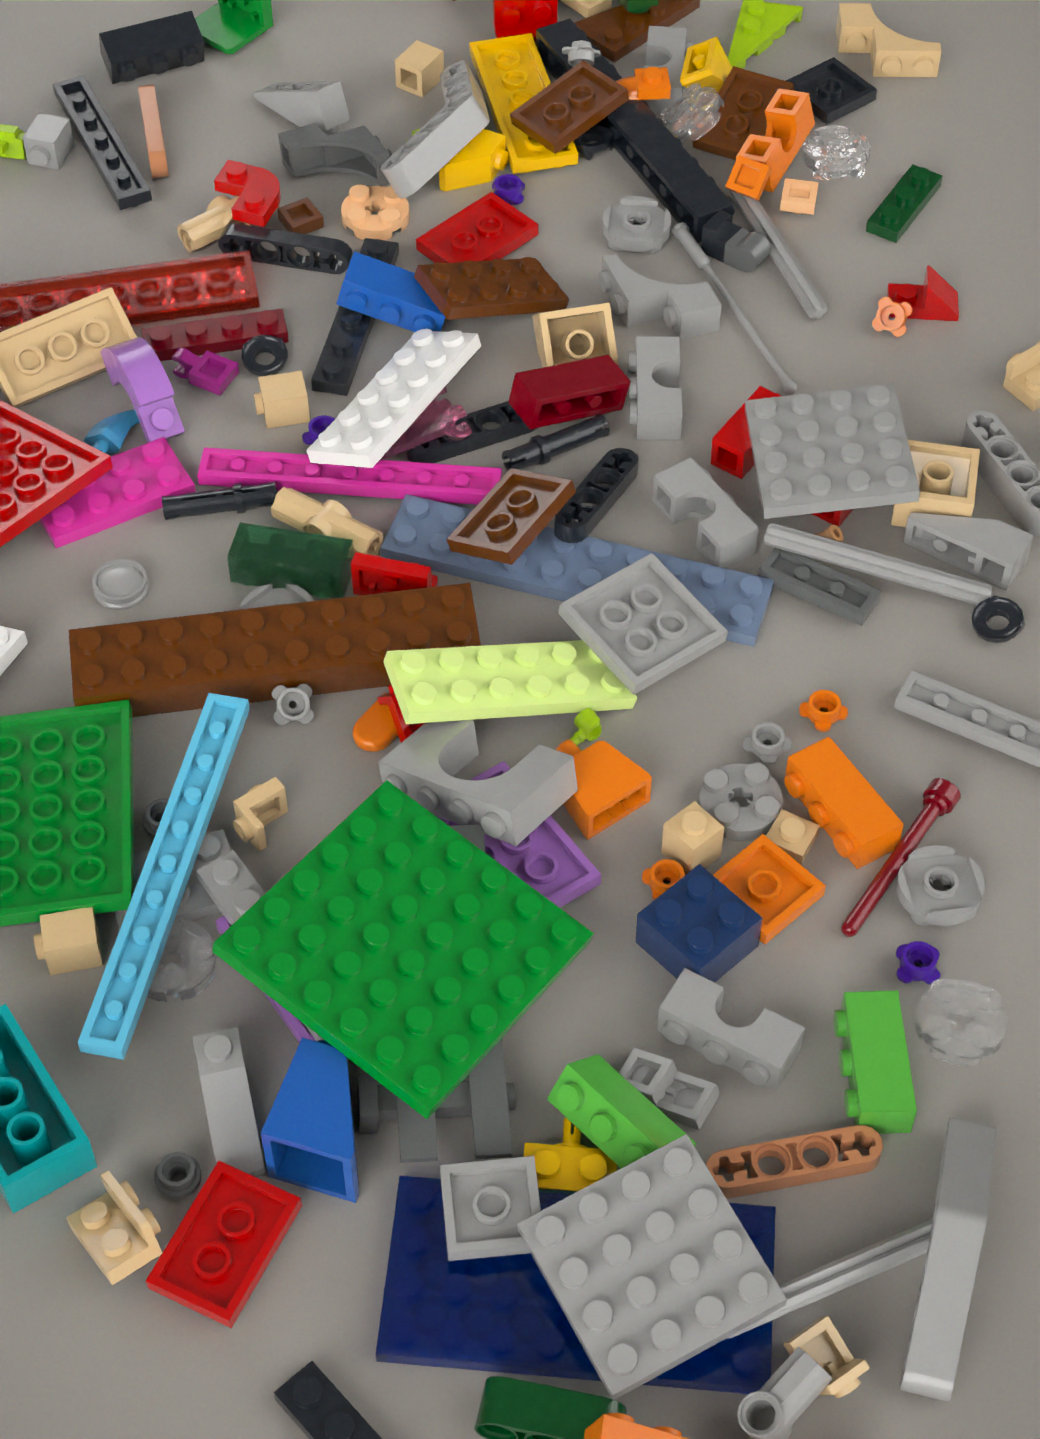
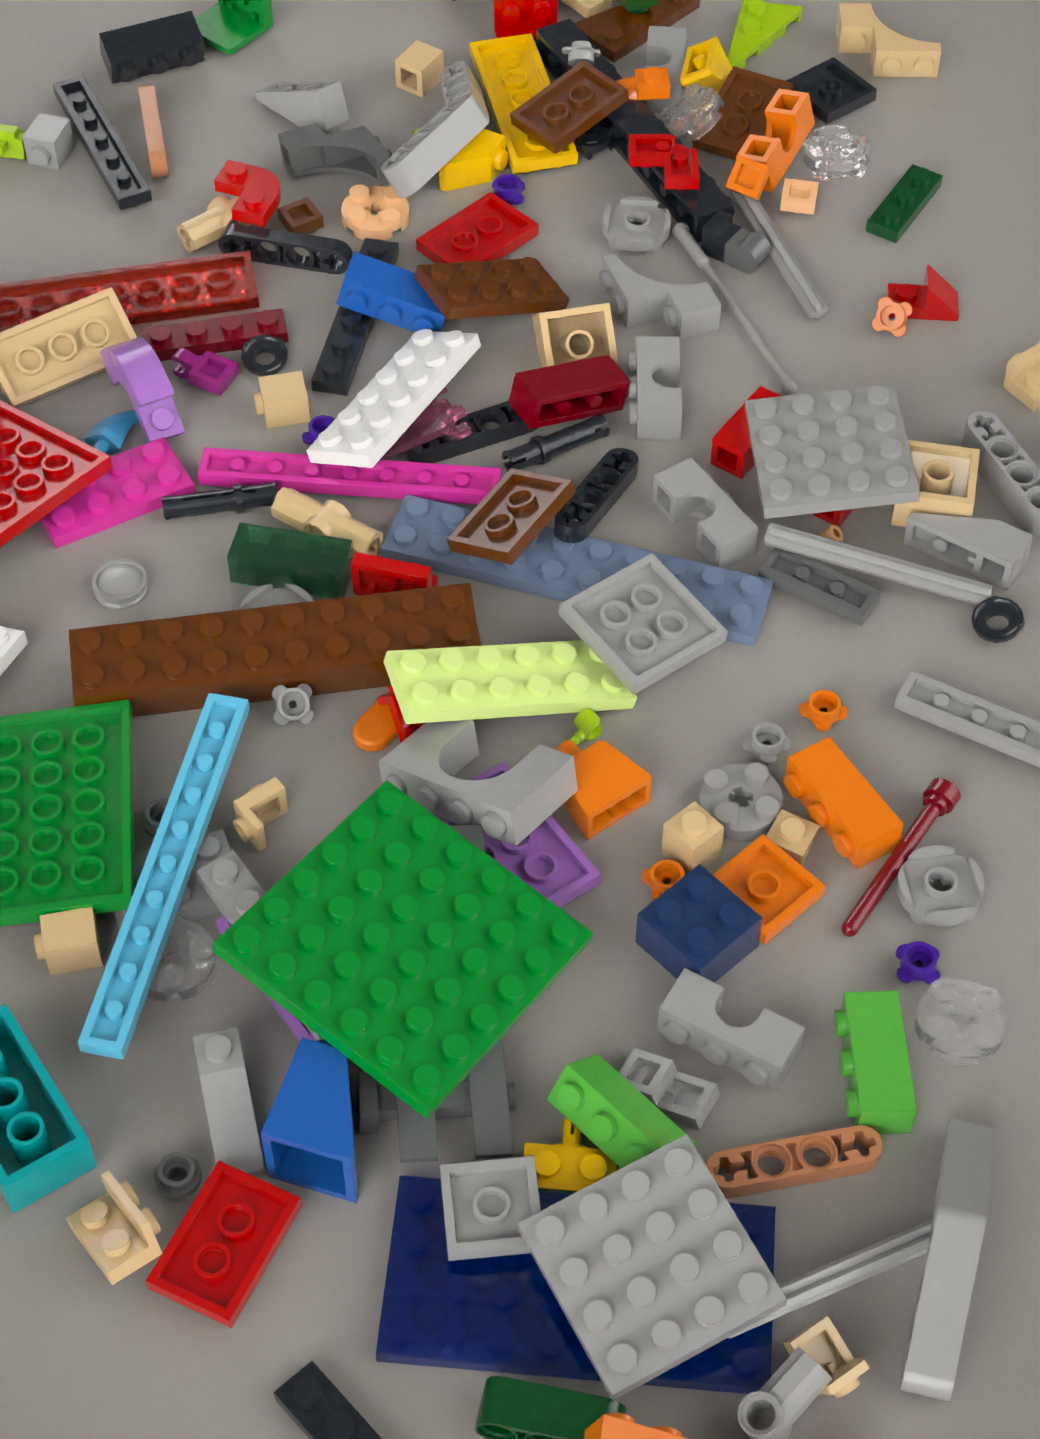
none -> red plate [628,134,700,190]

